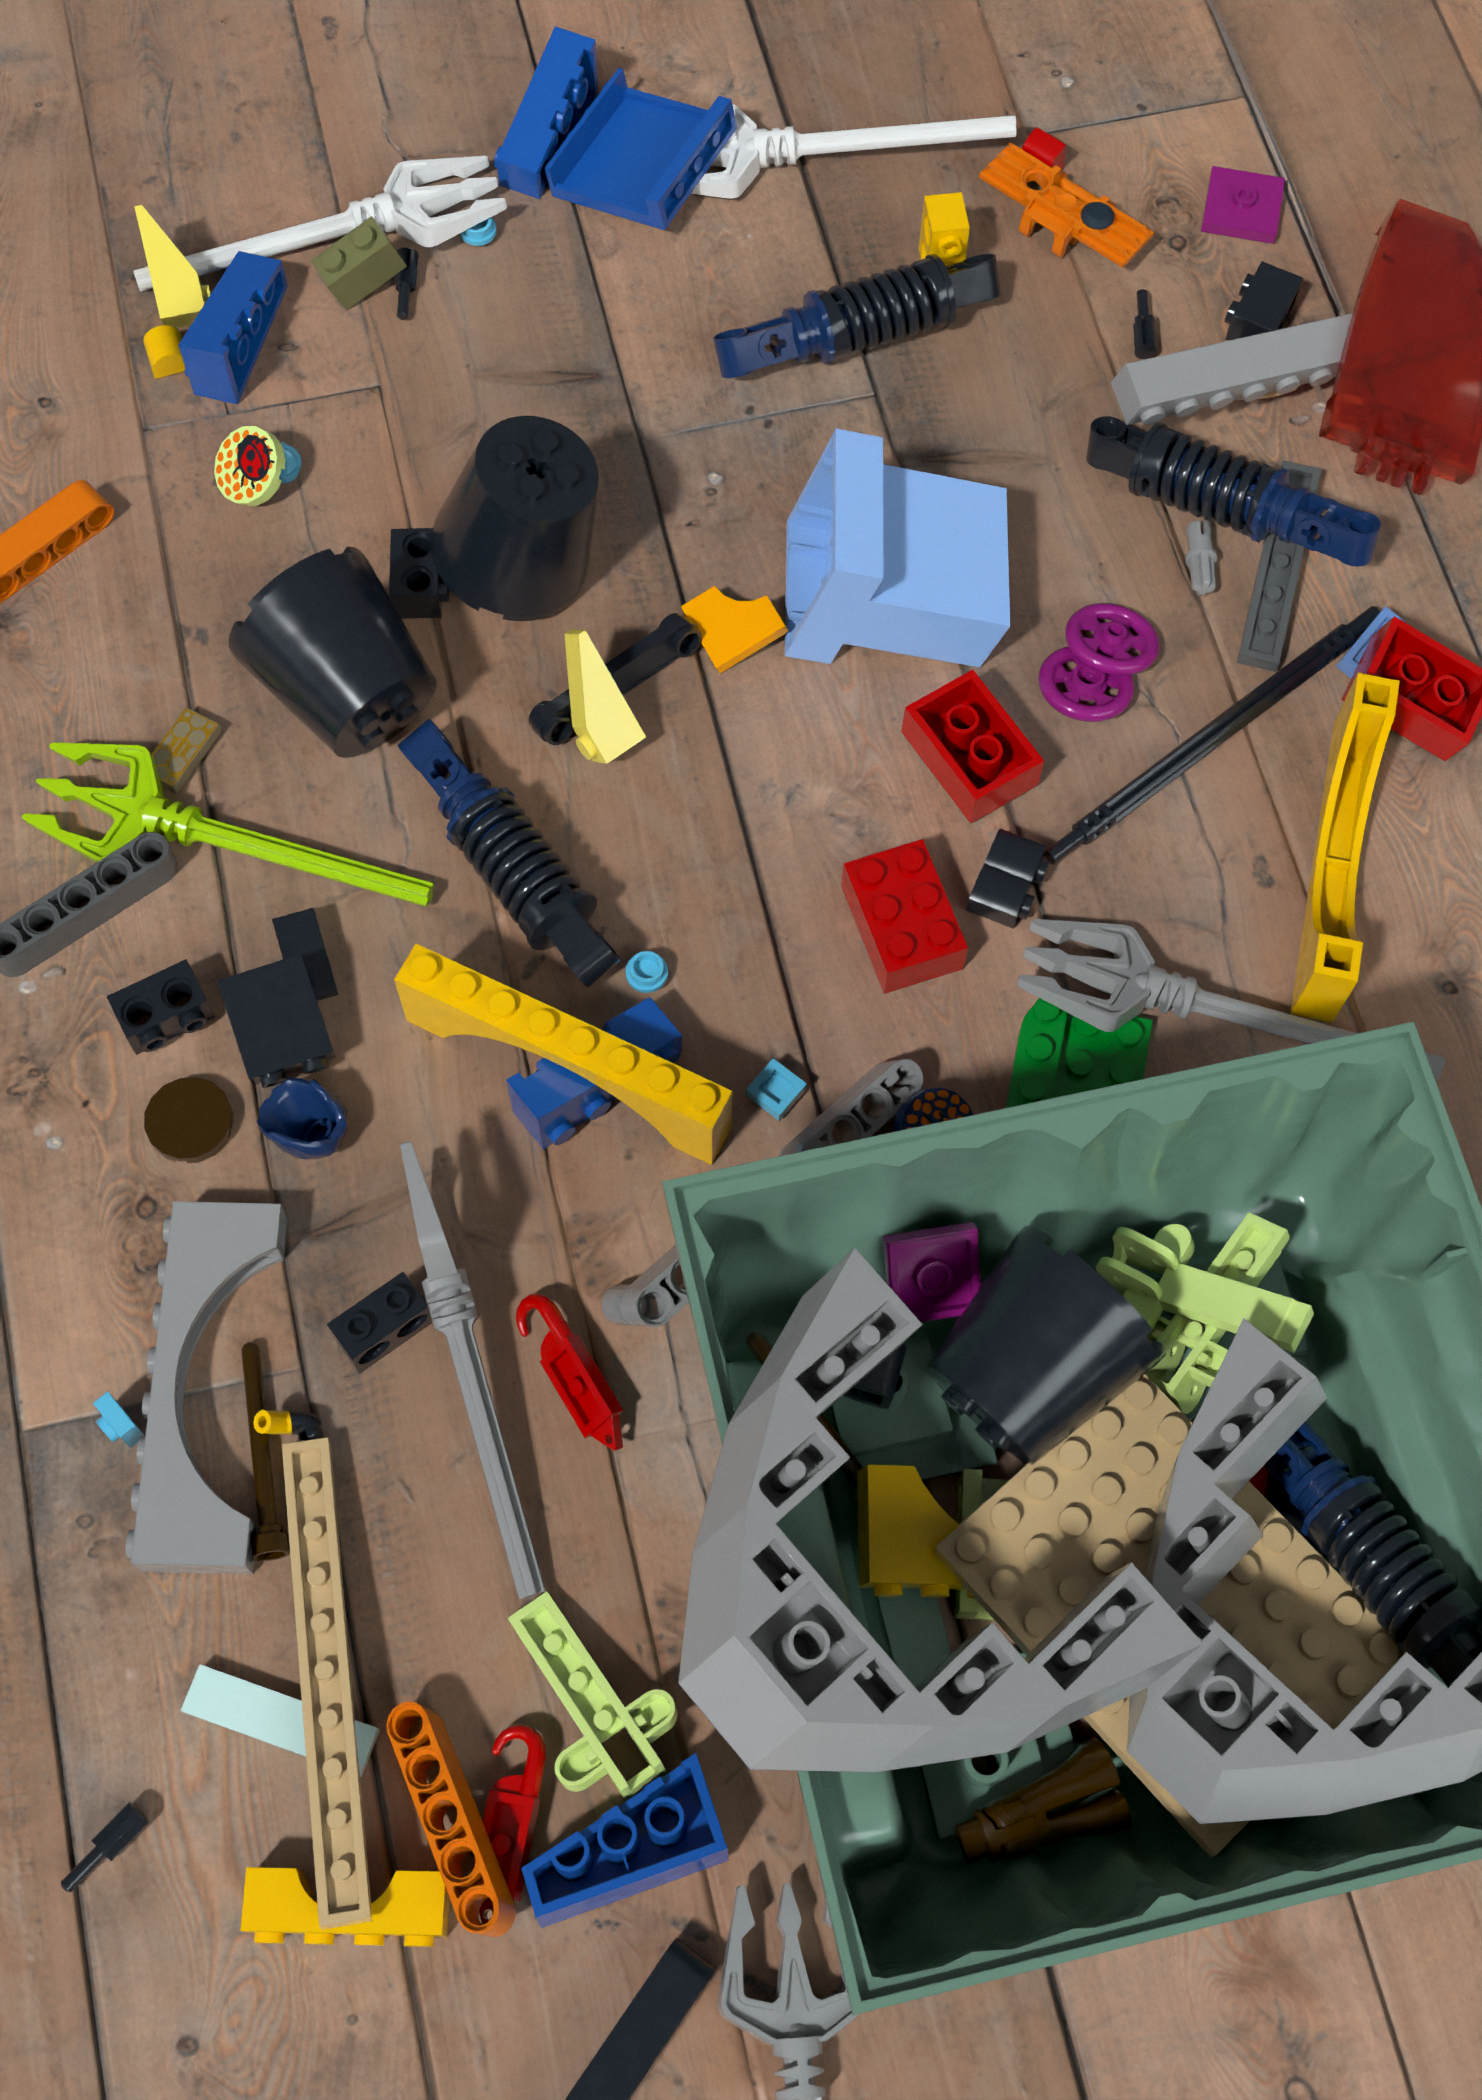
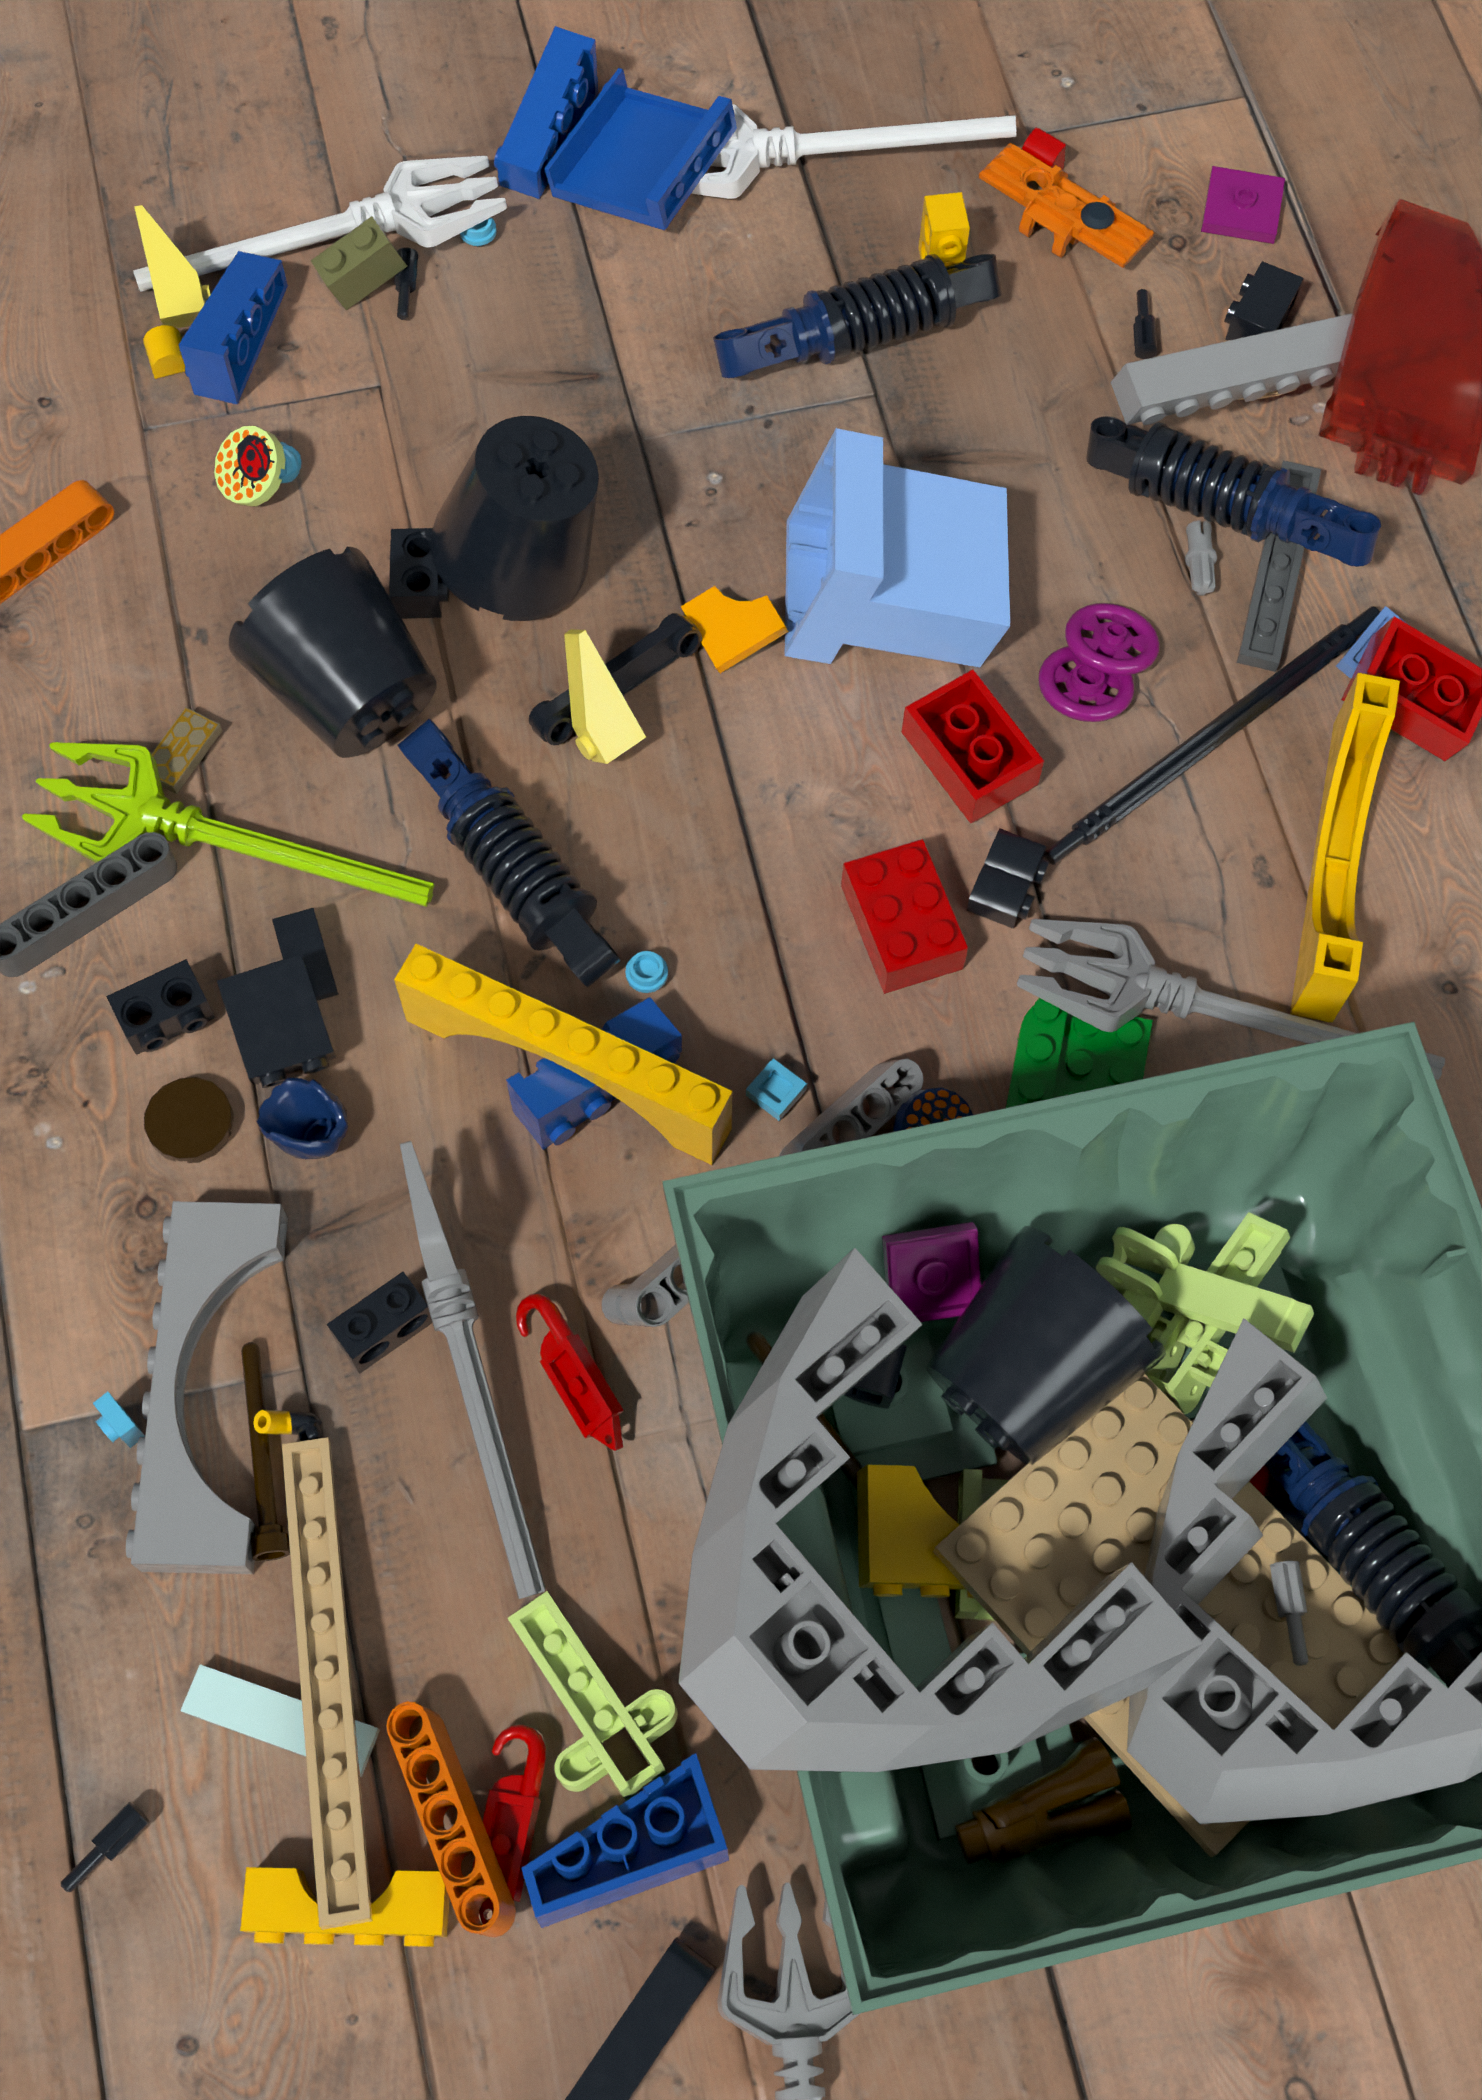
none -> light grey axle [1270,1561,1309,1666]

